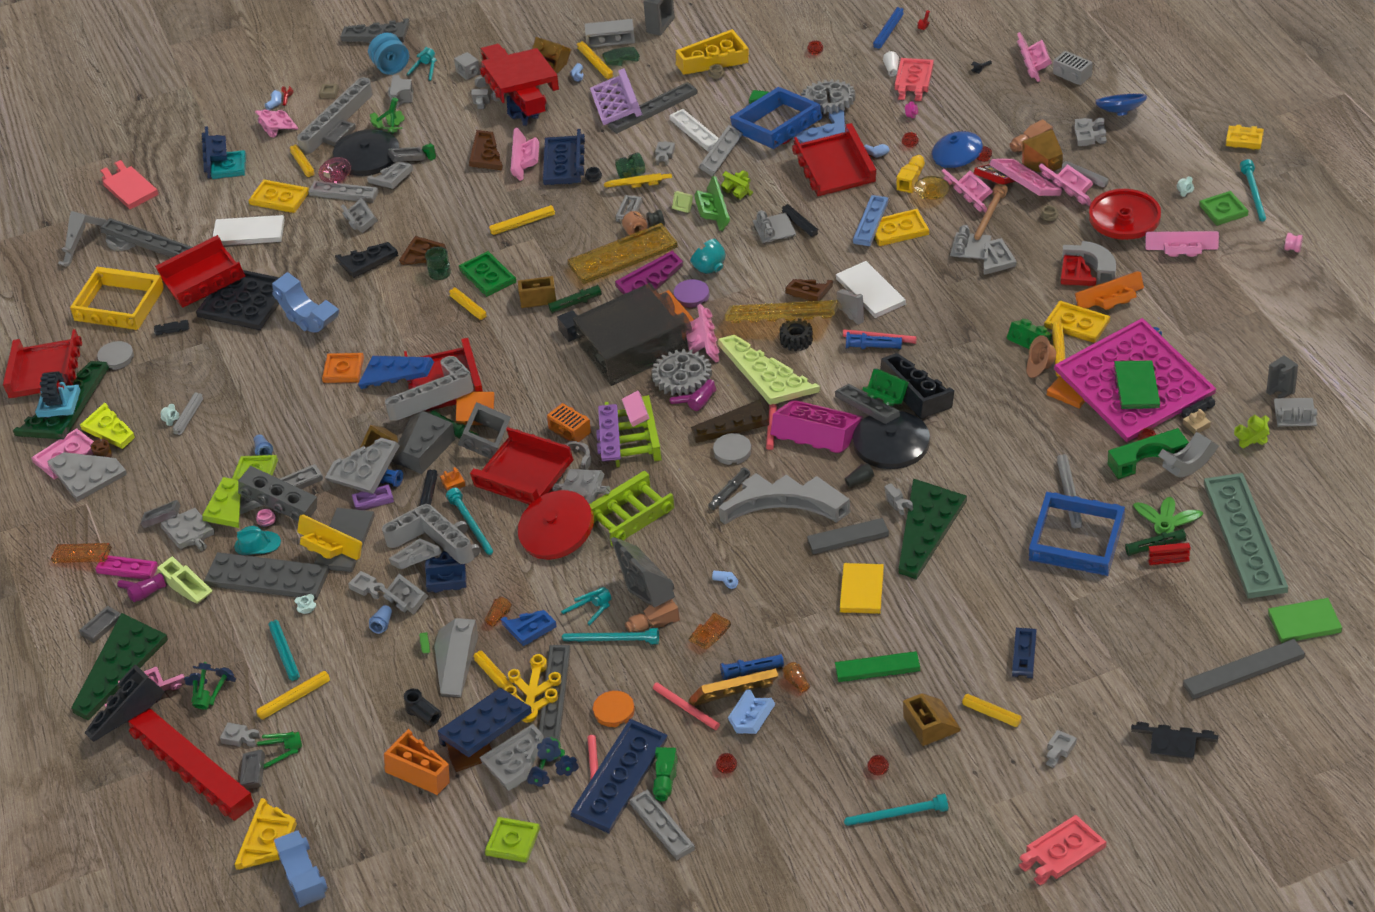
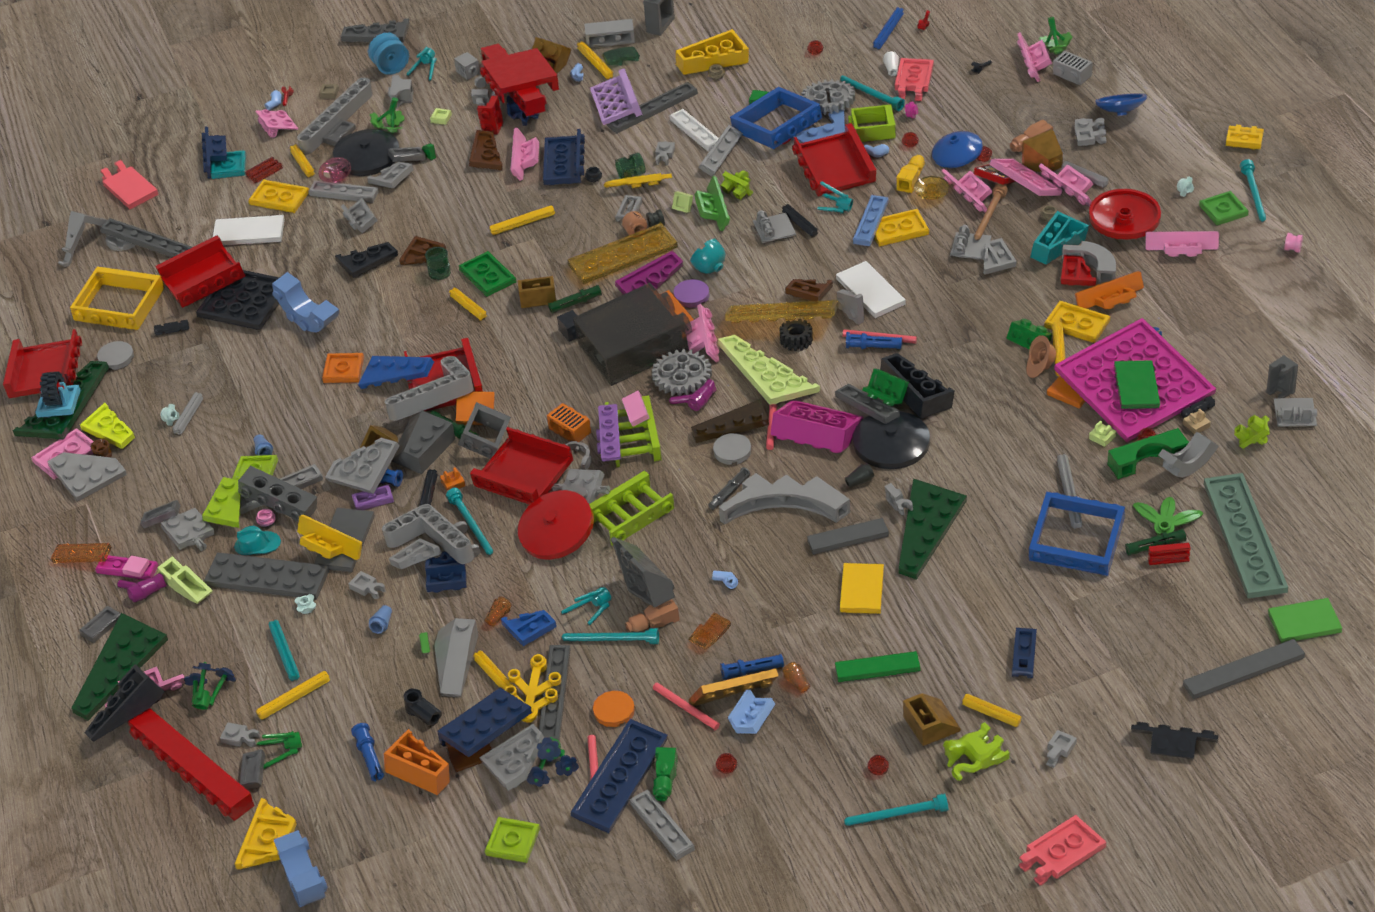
light grey bracket [379,574,428,615] -> none
none -> bright pink tile [122,556,150,578]
none -> clear red tile [245,157,283,184]
none -> blue pin [351,723,384,781]
none -> yellowish green tile [430,108,452,125]
none -> red bracket [477,96,504,135]
none -> teal plant [817,181,854,214]
none -> teal piece [840,75,905,112]
none -> lime window [848,104,896,142]
none -> lime animal [943,722,1010,781]
none -> teal wedge [1030,211,1089,264]
none -> plant [1039,17,1073,55]
none -> yellowish green tile [1089,421,1116,447]

